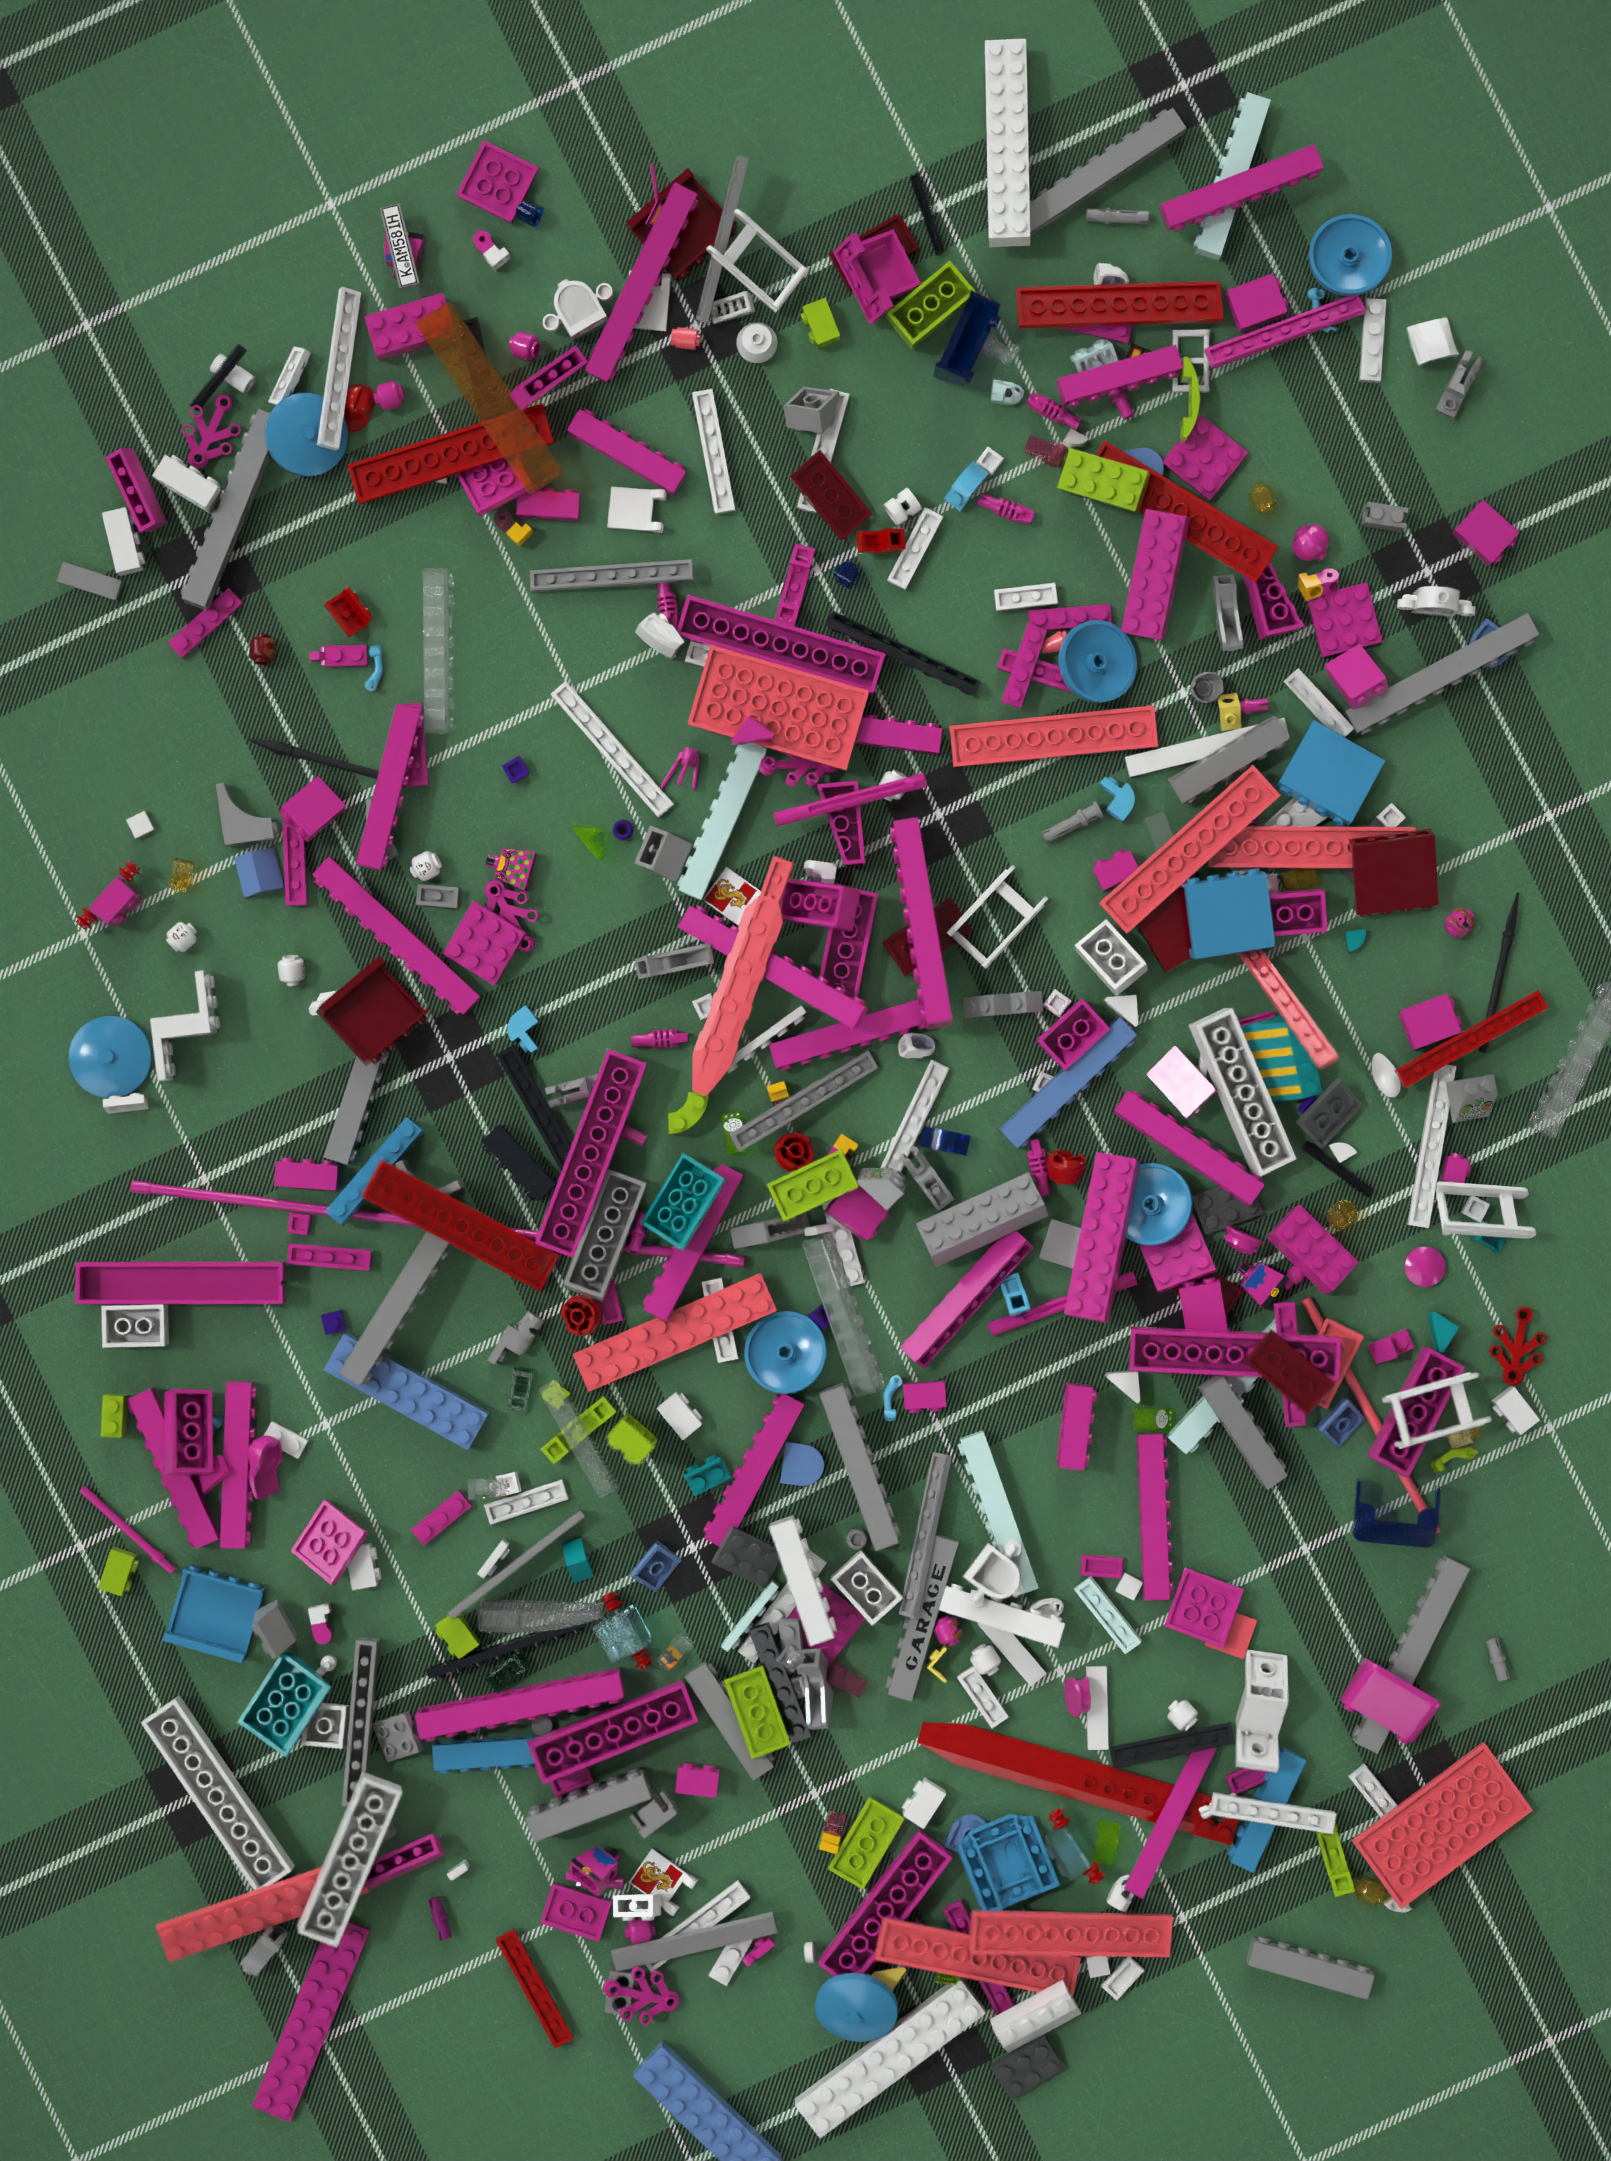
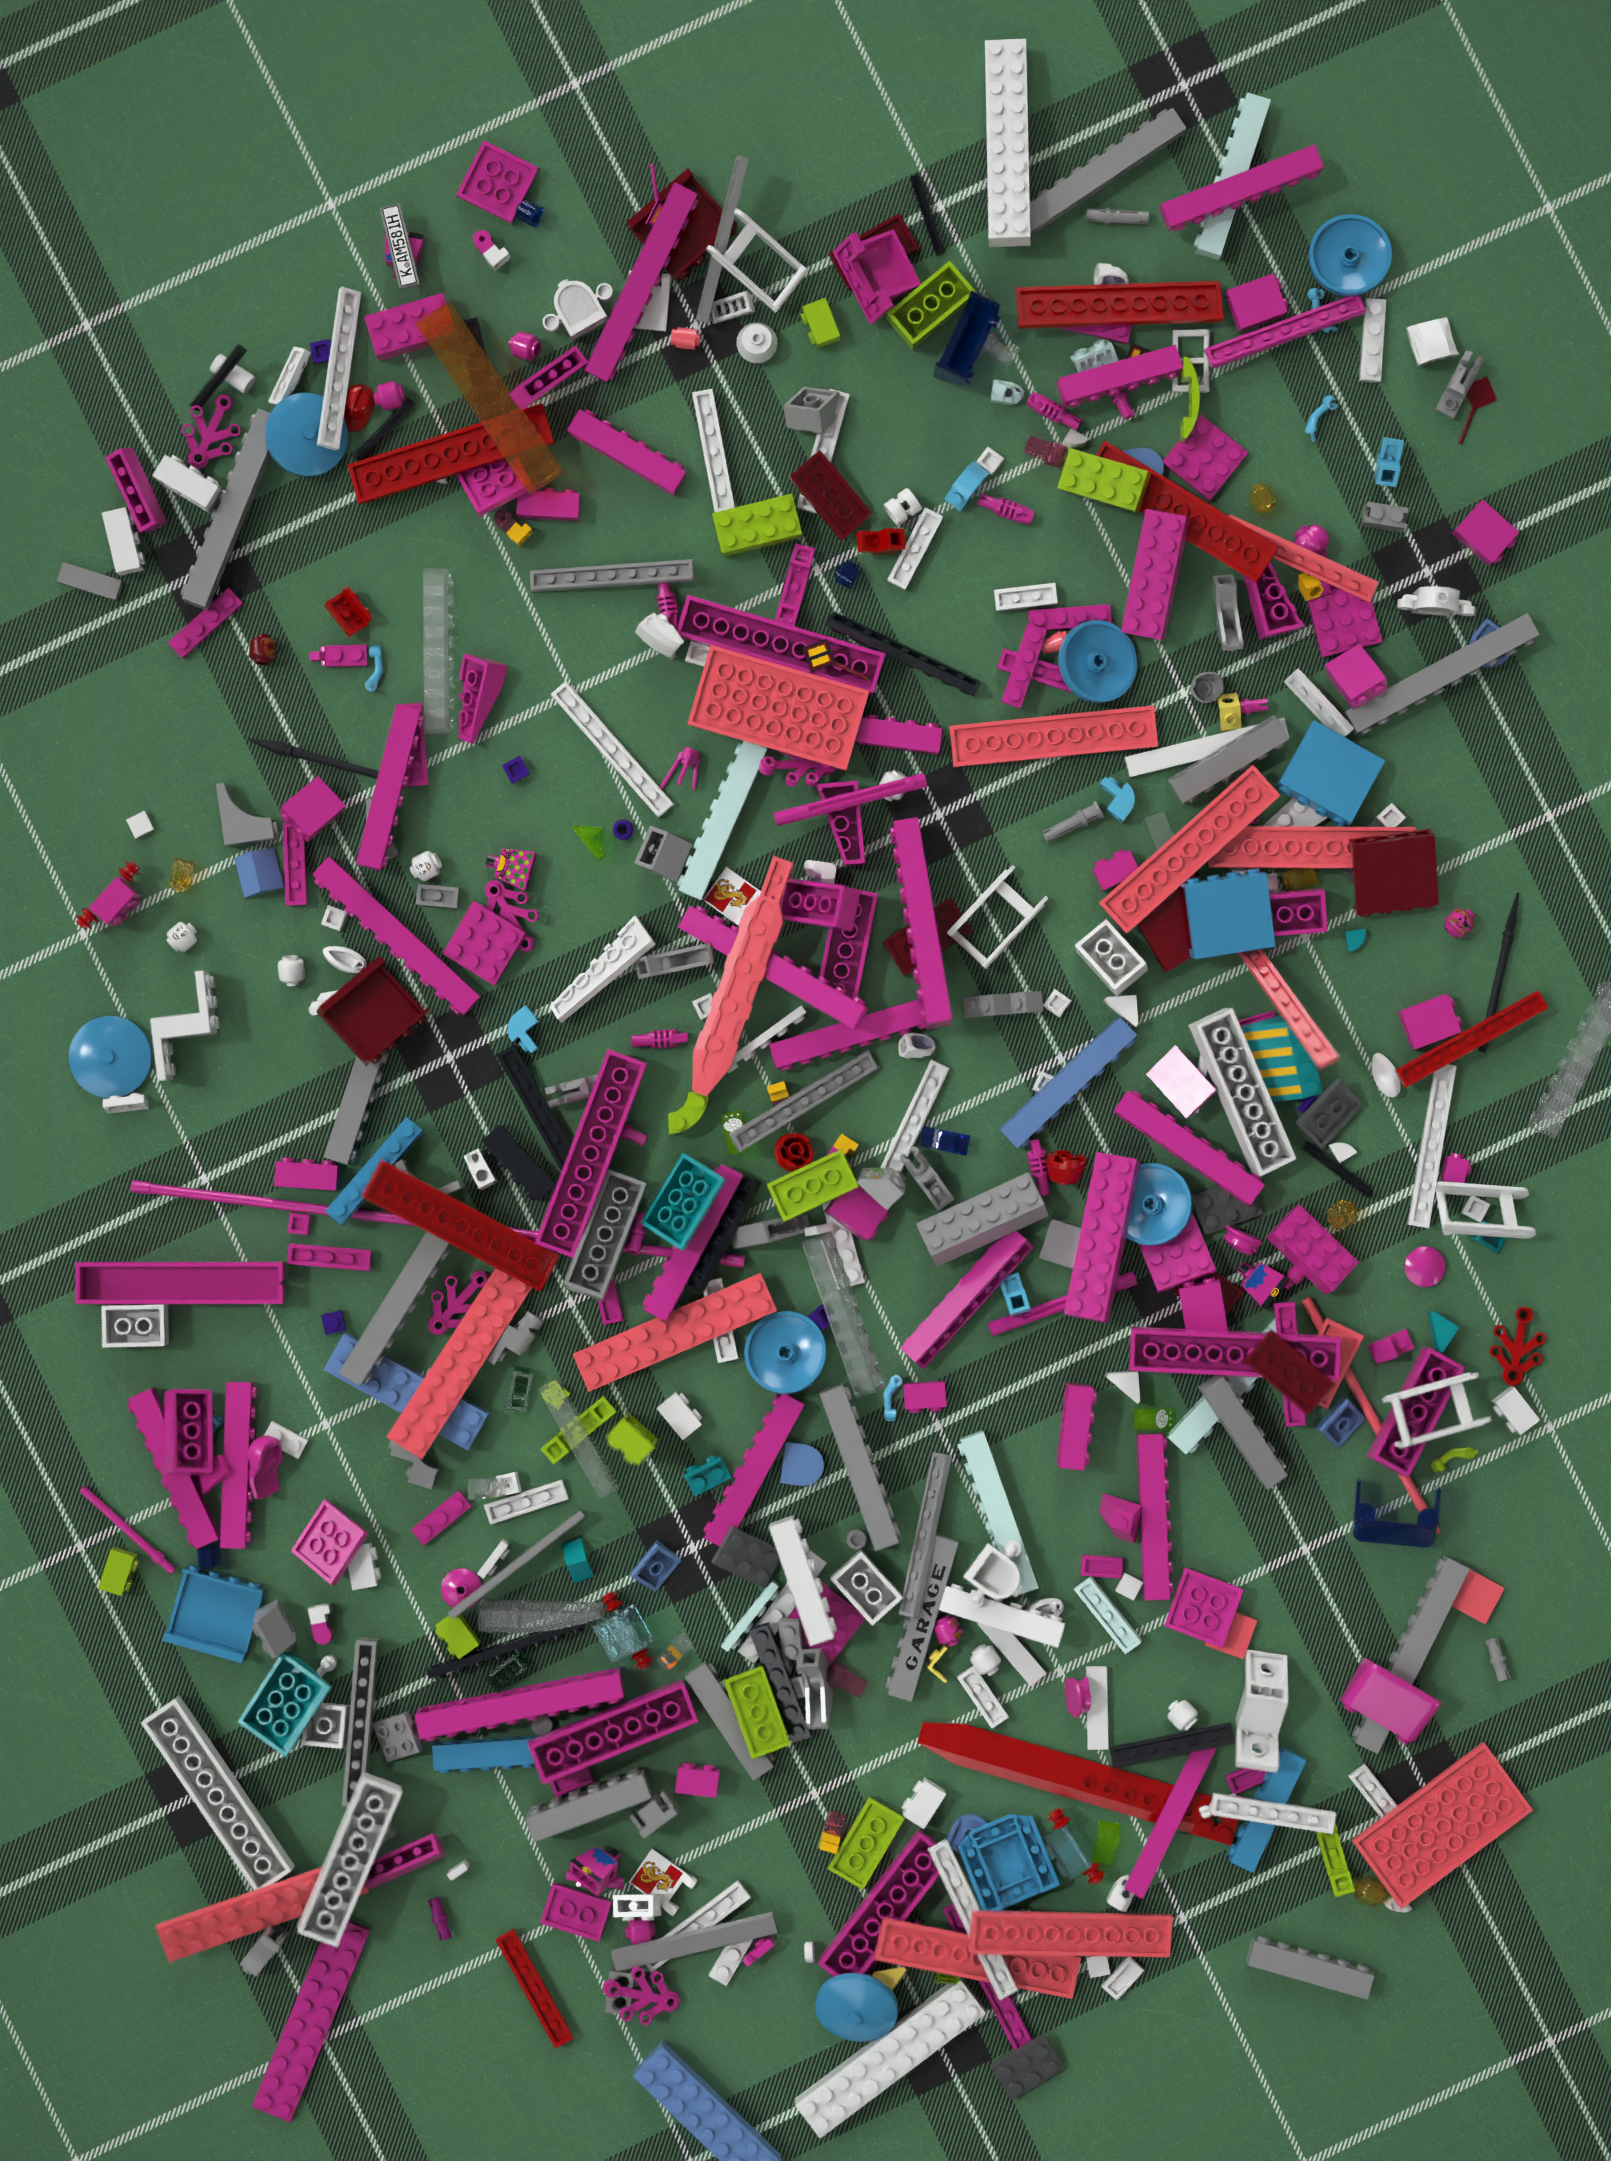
lime brick [101,1393,128,1438] -> none
red cone [561,1295,602,1336] -> none
white flag [607,487,667,533] -> none
dark pink slope [731,716,773,746] -> none
clear plate [776,1644,805,1673] -> none
white slope [990,1980,1081,2053] -> none
dark pink slope [1035,998,1110,1071] -> none
light grey slope [1446,1074,1497,1123] -> none
clear yellow bracket [1447,1418,1480,1449] -> none
none -> clear blue plate [197,1546,221,1570]
none -> dark purple plate [310,339,331,365]
none -> white tile [321,905,348,931]
none -> white arm [323,946,367,974]
none -> black axle [352,397,416,461]
none -> coral plate [387,1268,532,1459]
none -> light grey arch [388,1418,439,1489]
none -> dark pink plant [427,1270,488,1335]
none -> dark pink dish [441,1568,482,1609]
none -> dark pink wedge [458,654,507,744]
none -> white leg [464,1148,498,1190]
none -> white wing [550,916,655,1023]
none -> black plate [688,1176,762,1292]
none -> lime brick [712,494,802,557]
none -> piece [802,639,870,681]
none -> white tile [928,1839,1018,2000]
none -> dark pink slope [1100,1493,1142,1544]
none -> coral plate [1229,514,1379,602]
none -> medium azure piece [1305,395,1338,442]
none -> medium azure brick [1375,437,1404,487]
none -> coral tile [1452,1569,1505,1624]
none -> dark red piece [1458,376,1497,444]

